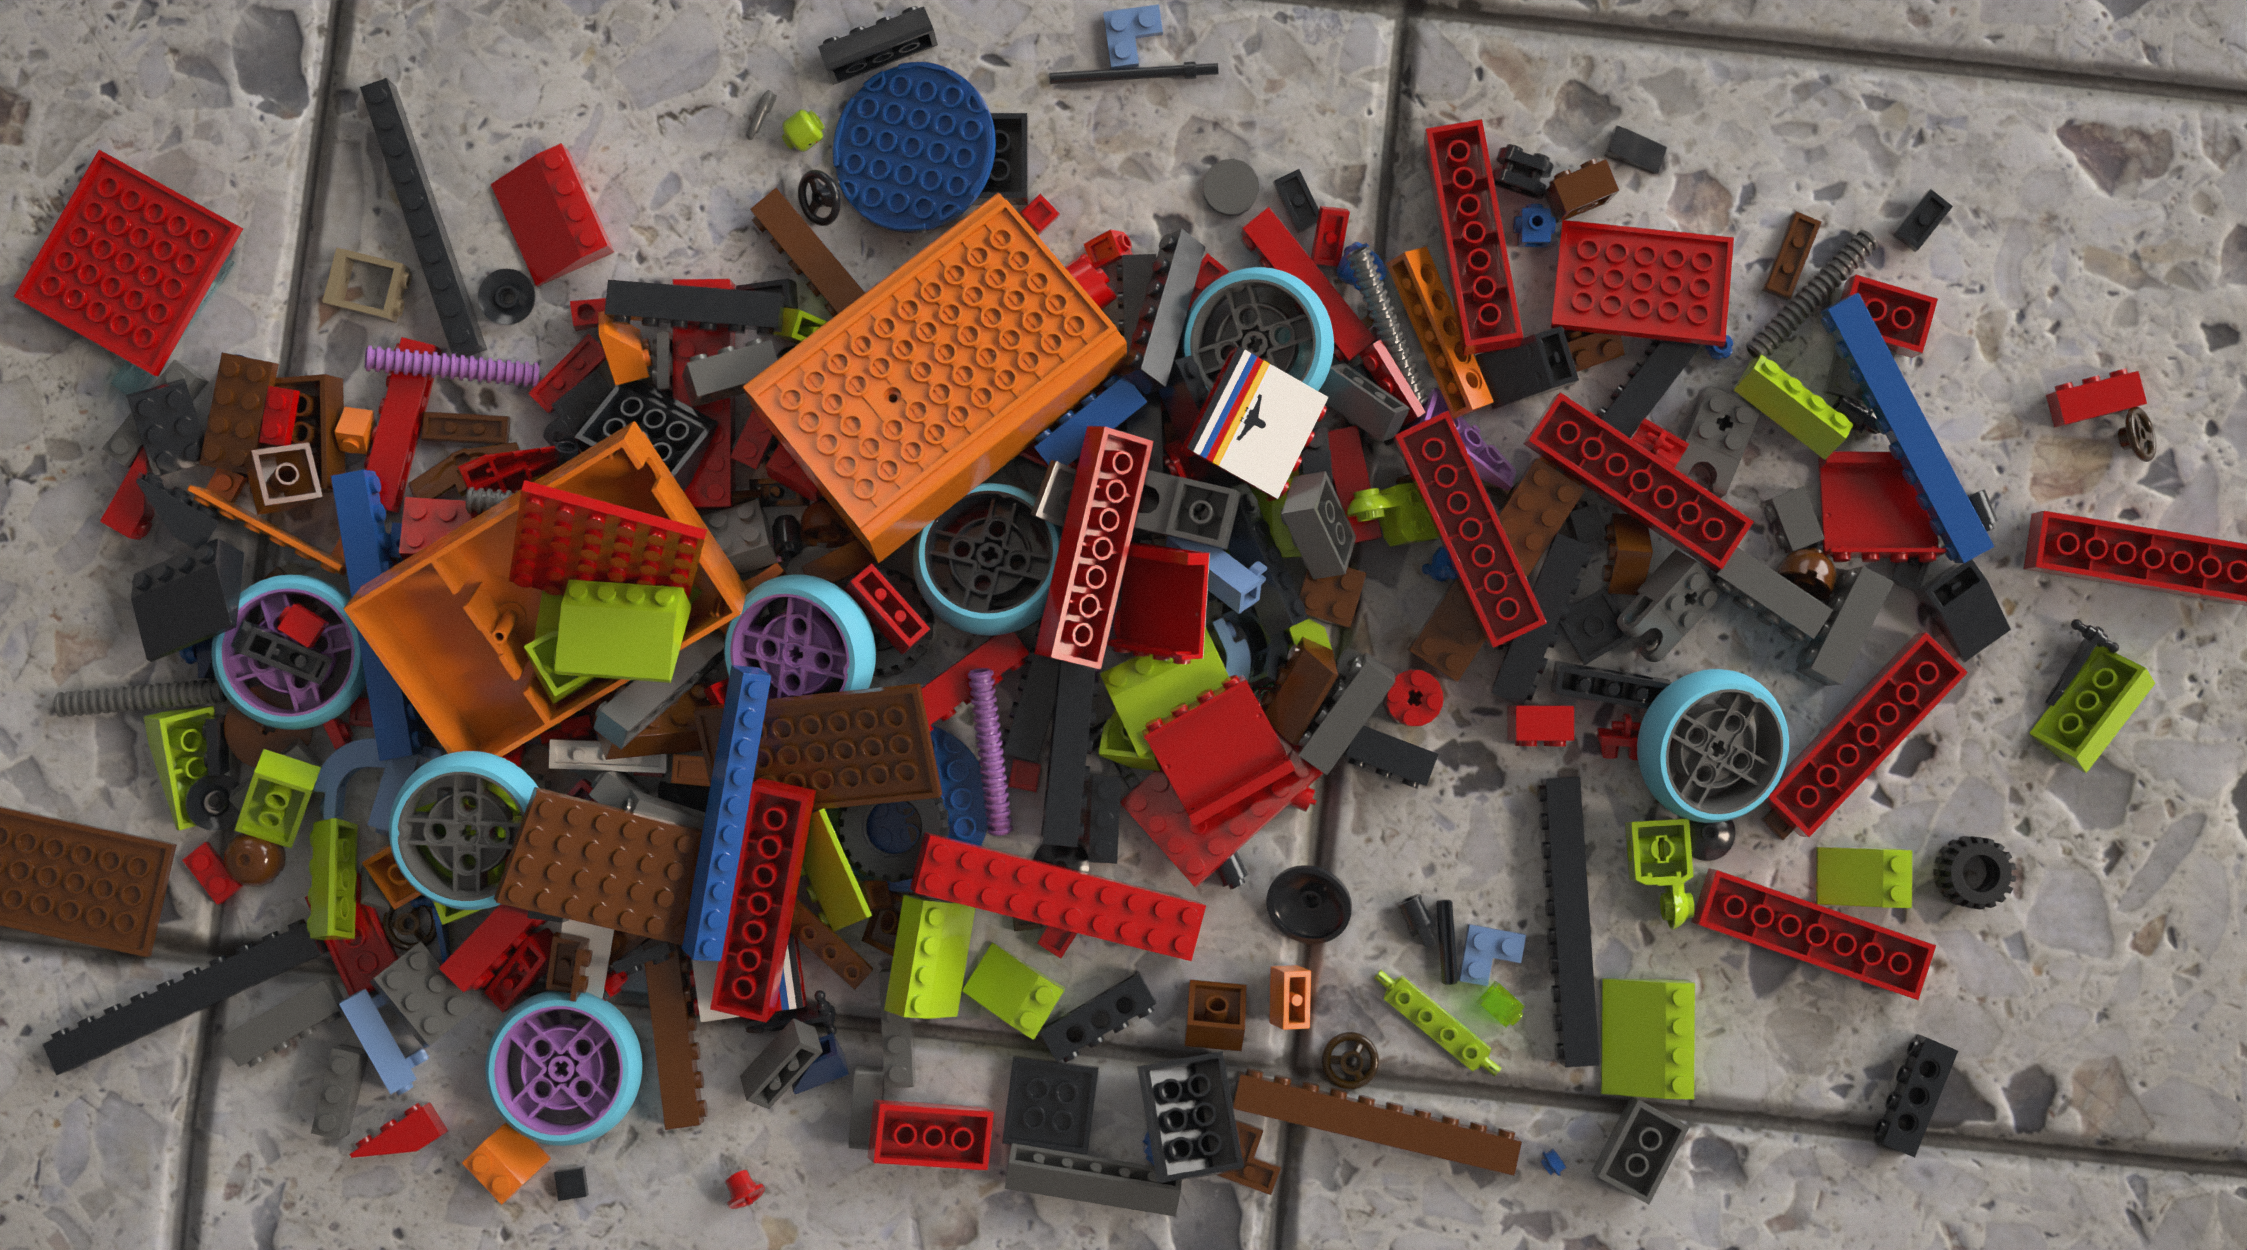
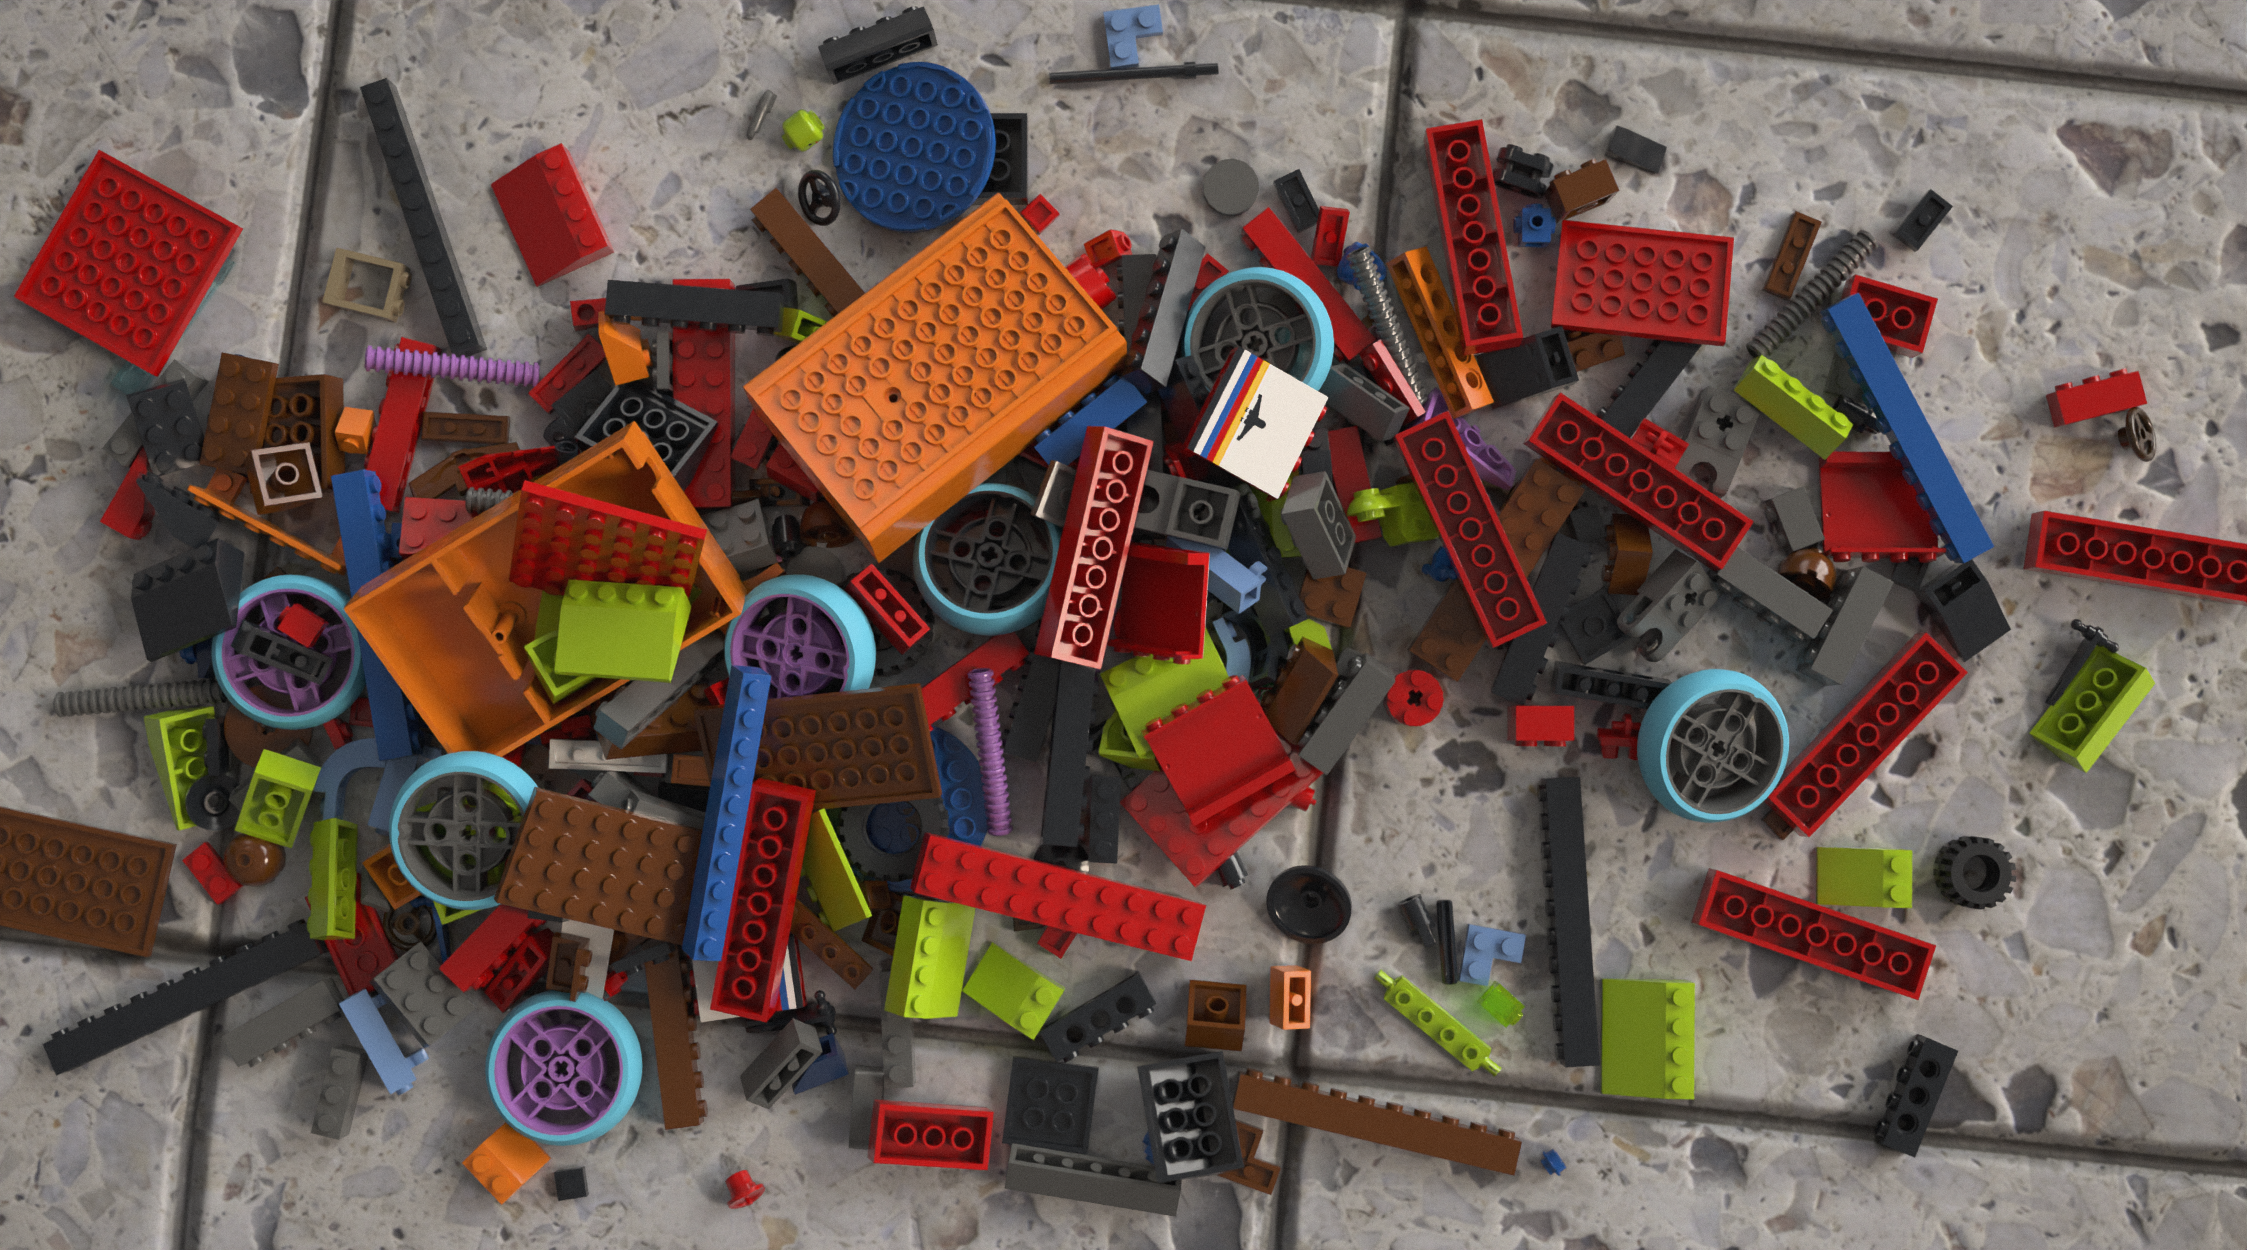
red plate [259,386,300,446] -> none
red slope [349,1102,448,1158] -> none
black dish [478,268,536,325] -> none
dark grey brick [682,338,777,408] -> none
reddish brown tile [802,539,891,584] -> none
red tile [1008,759,1042,792] -> none
dark brown piece [1322,1032,1379,1089] -> none
black brick [1344,725,1439,789] -> none
dark grey brick [1592,1096,1690,1205] -> none
lime brick [1625,819,1694,930] -> none
black dish [1681,818,1736,861] -> none
blue plate [1705,335,1734,360] -> none
black brick [1967,489,1998,532] -> none

